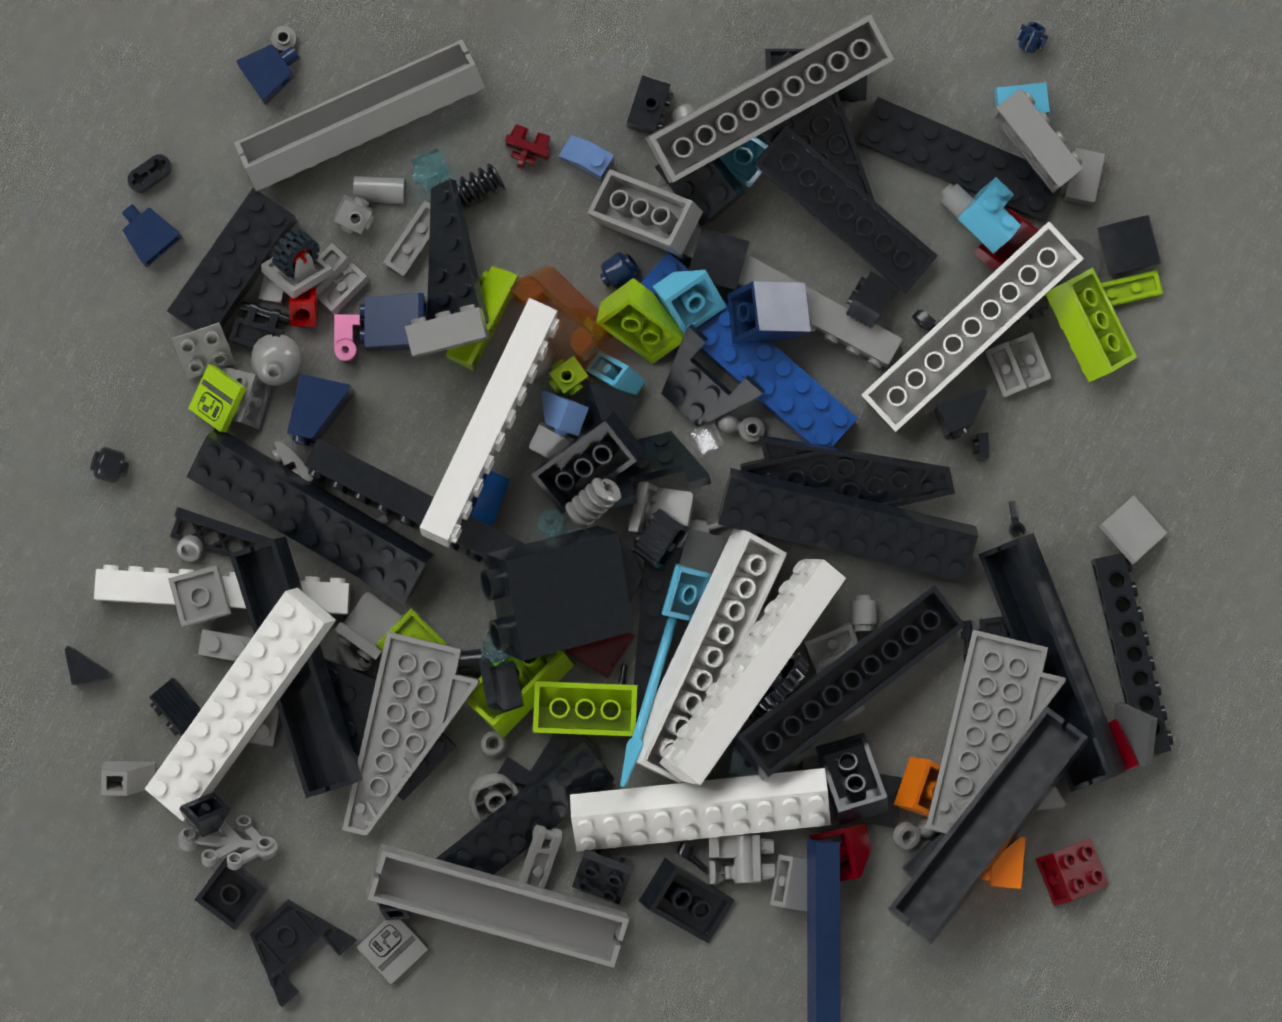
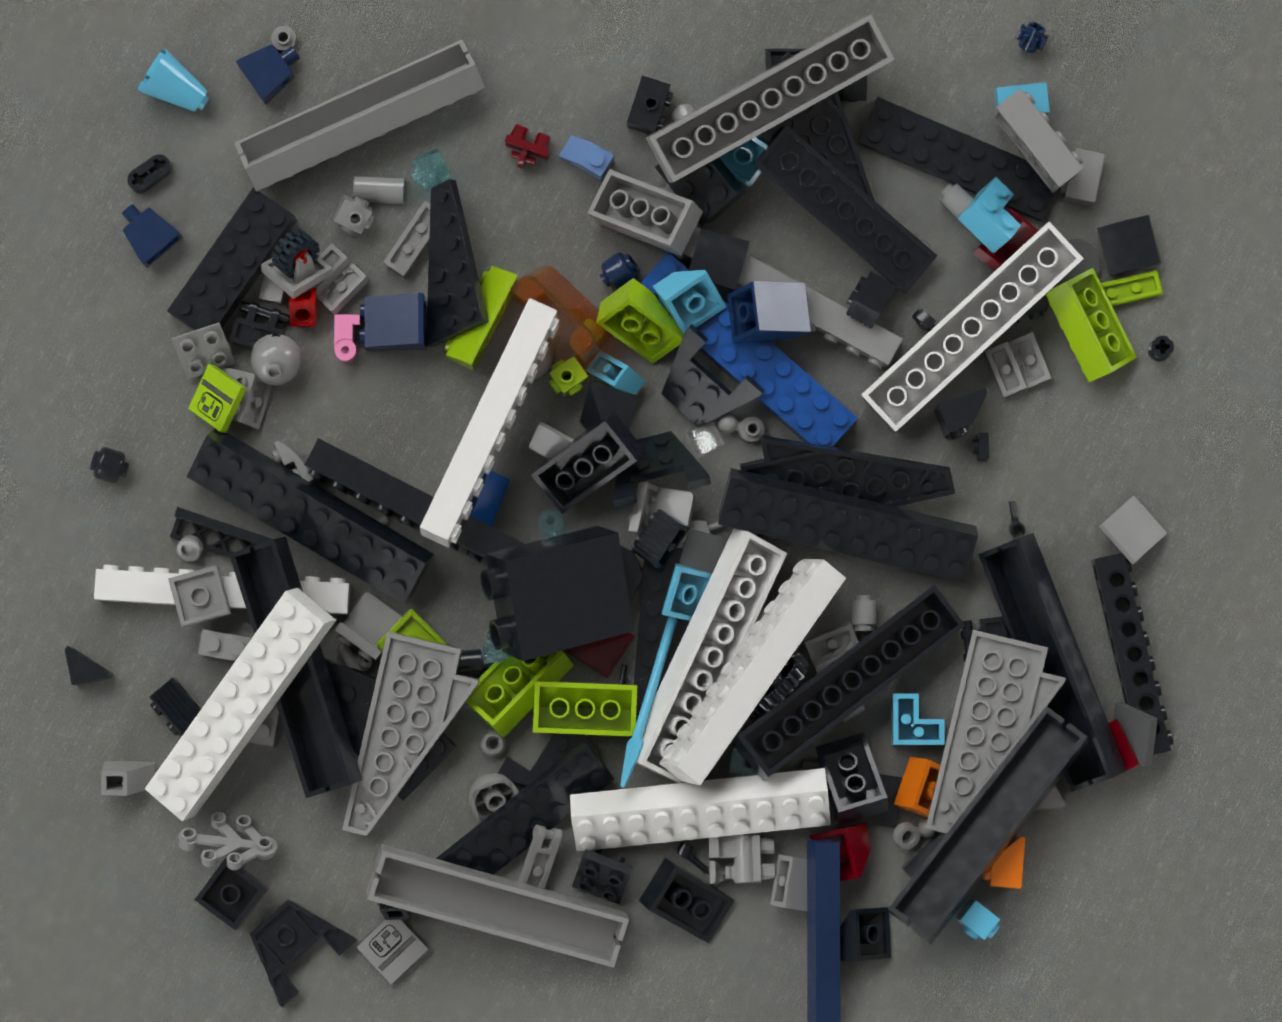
black slope [179,792,231,837] -> none
dark blue slope [287,374,354,446] -> none
light grey brick [405,304,490,357] -> none
black piece [457,163,506,208] -> none
black panel [479,658,524,715] -> none
medium blue slope [541,390,589,437] -> none
light grey piece [566,478,621,529] -> none
dark red bracket [1035,838,1108,906] -> none
none -> medium azure cone [137,48,209,112]
none -> black slope [840,907,891,961]
none -> medium azure brick [891,694,945,745]
none -> medium azure brick [956,899,1000,940]
none -> black bush [1148,336,1174,361]

